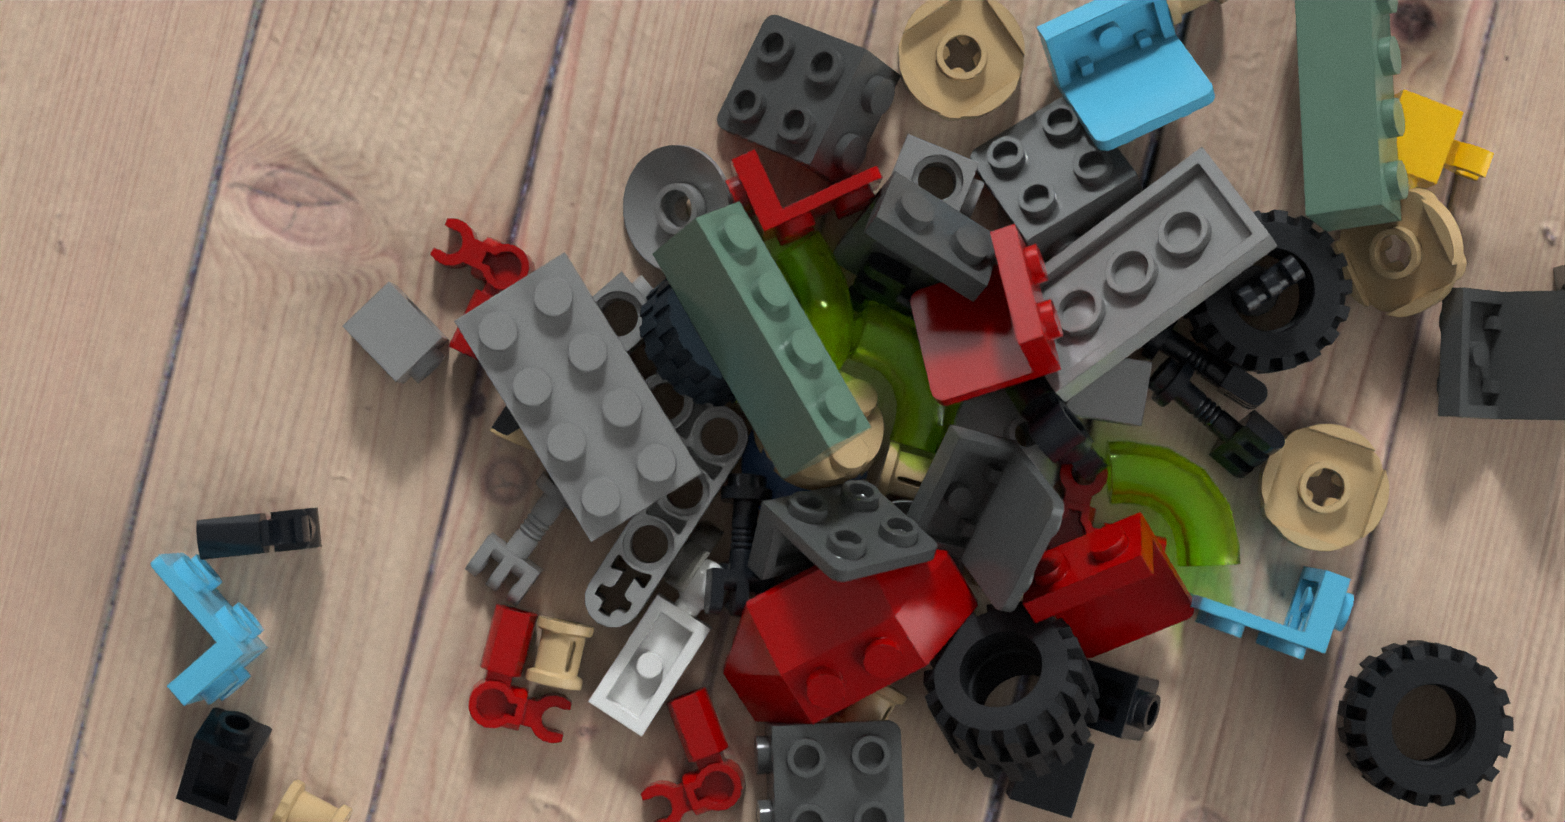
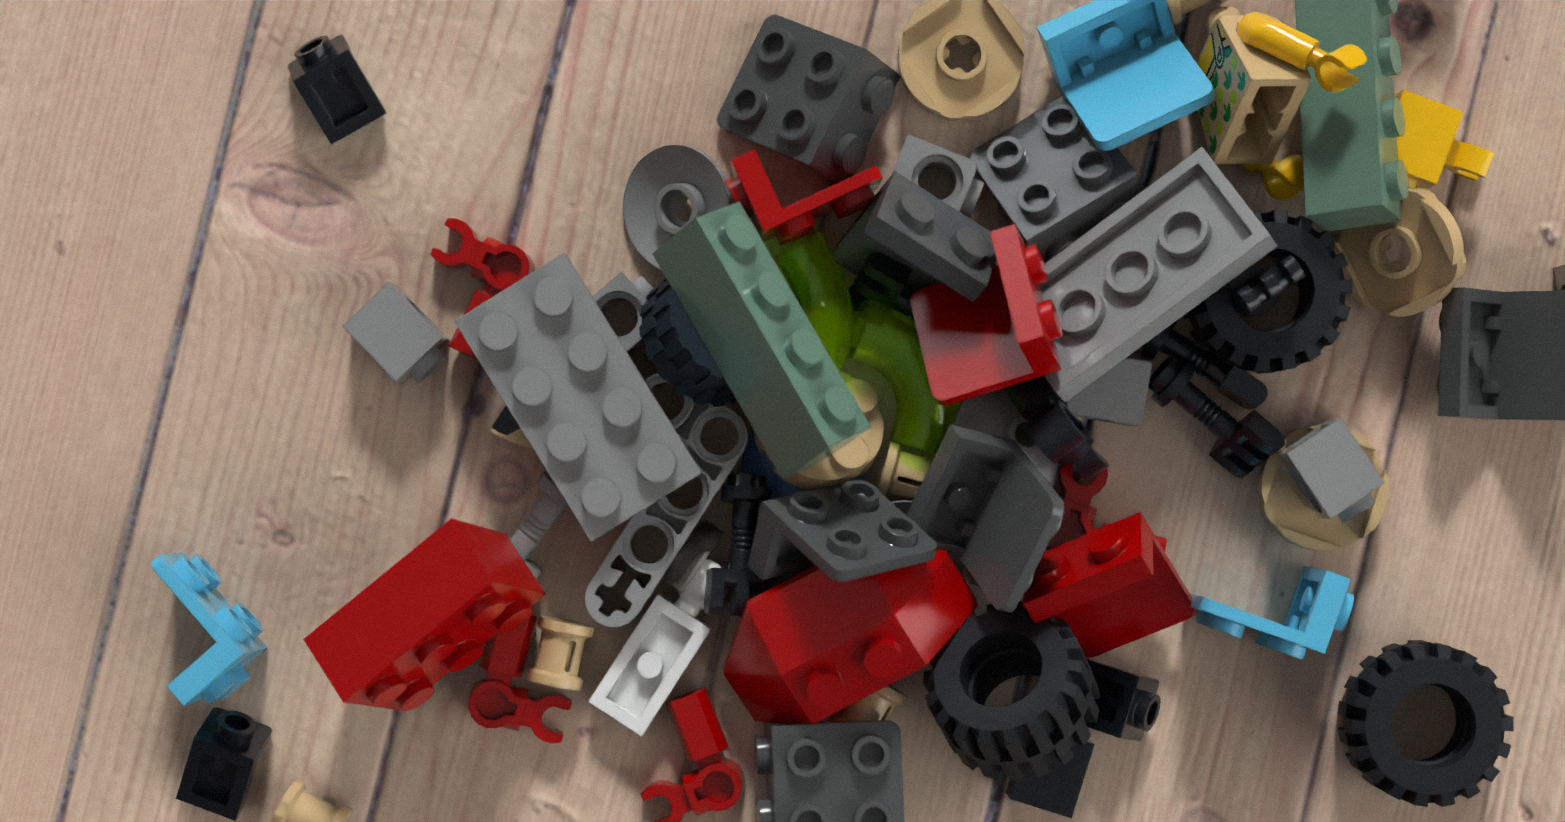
black bar [196,507,322,560] -> none
clear neon green cylinder [1105,440,1241,566] -> none
none -> black bracket [288,34,386,145]
none -> red brick [303,518,546,711]
none -> torso [1197,6,1367,200]
none -> light grey brick [1277,418,1385,522]

